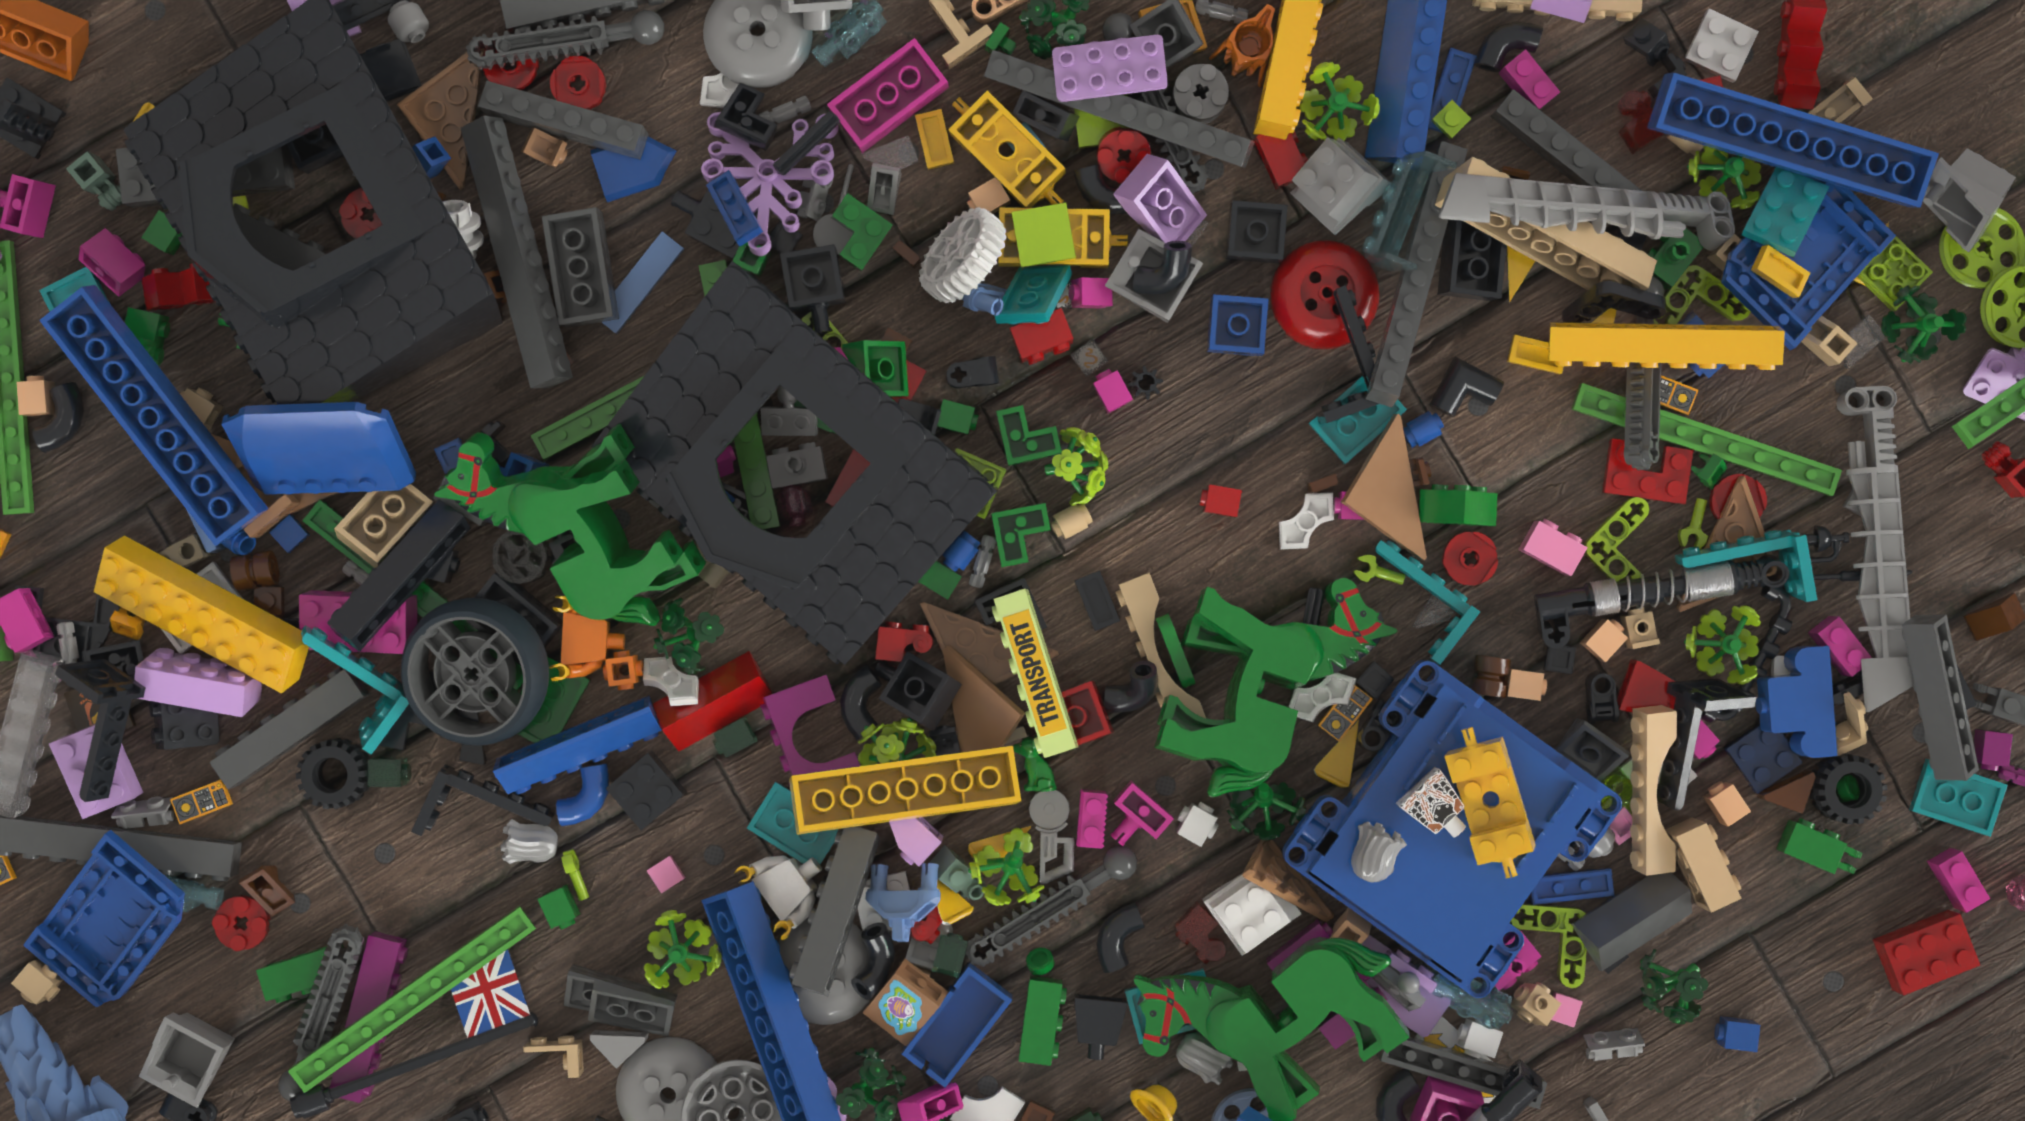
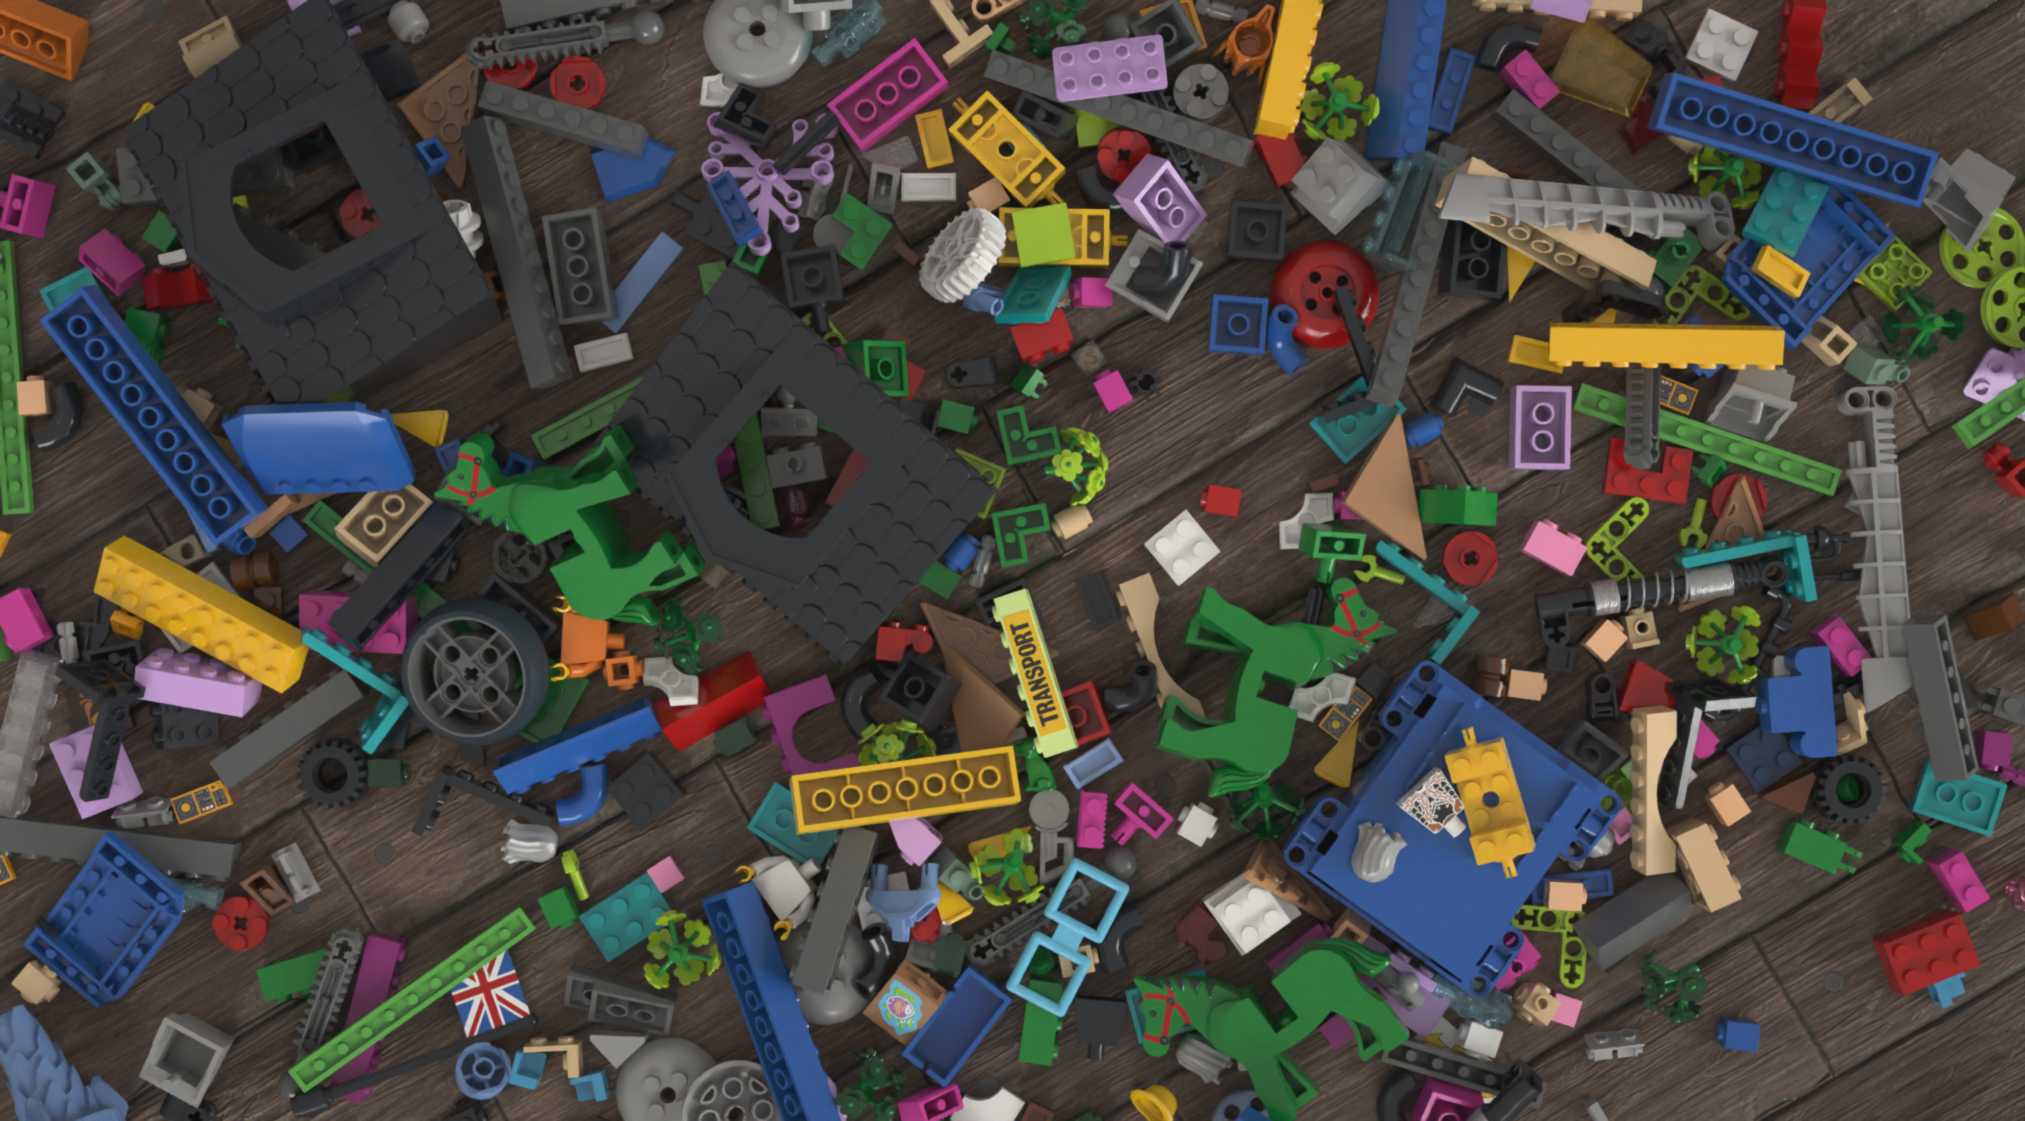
medium nougat bracket [521,127,568,168] -> none
light grey axle [758,96,811,123] -> none
green beam [1156,614,1196,689] -> none
lime plate [1431,100,1471,140] -> none
none -> black leg [35,915,59,938]
none -> white tile [158,249,193,268]
none -> tan brick [178,16,243,79]
none -> light grey hinge [271,842,321,903]
none -> yellow sticker [390,410,449,448]
none -> medium blue cylinder [455,1042,512,1100]
none -> dark azure panel [508,1046,548,1090]
none -> dark azure panel [569,1067,611,1102]
none -> white tile [574,333,634,373]
none -> teal plate [579,872,674,962]
none -> white tile [901,173,956,202]
none -> medium azure bar [1006,858,1129,1017]
none -> green tile [1010,363,1048,398]
none -> tan brick [1058,941,1099,978]
none -> light blue tile [1063,738,1124,790]
none -> white plate [1144,510,1221,586]
none -> blue cylinder [1266,305,1309,376]
none -> green brick [1298,523,1366,583]
none -> lavender brick [1508,385,1572,470]
none -> light nougat brick [1543,878,1587,911]
none -> clear yellow wedge [1550,15,1653,117]
none -> light grey piece [1703,364,1797,444]
none -> sand green brick [1843,344,1910,385]
none -> green bracket [1892,820,1932,865]
none -> dark azure panel [1927,972,1965,1008]

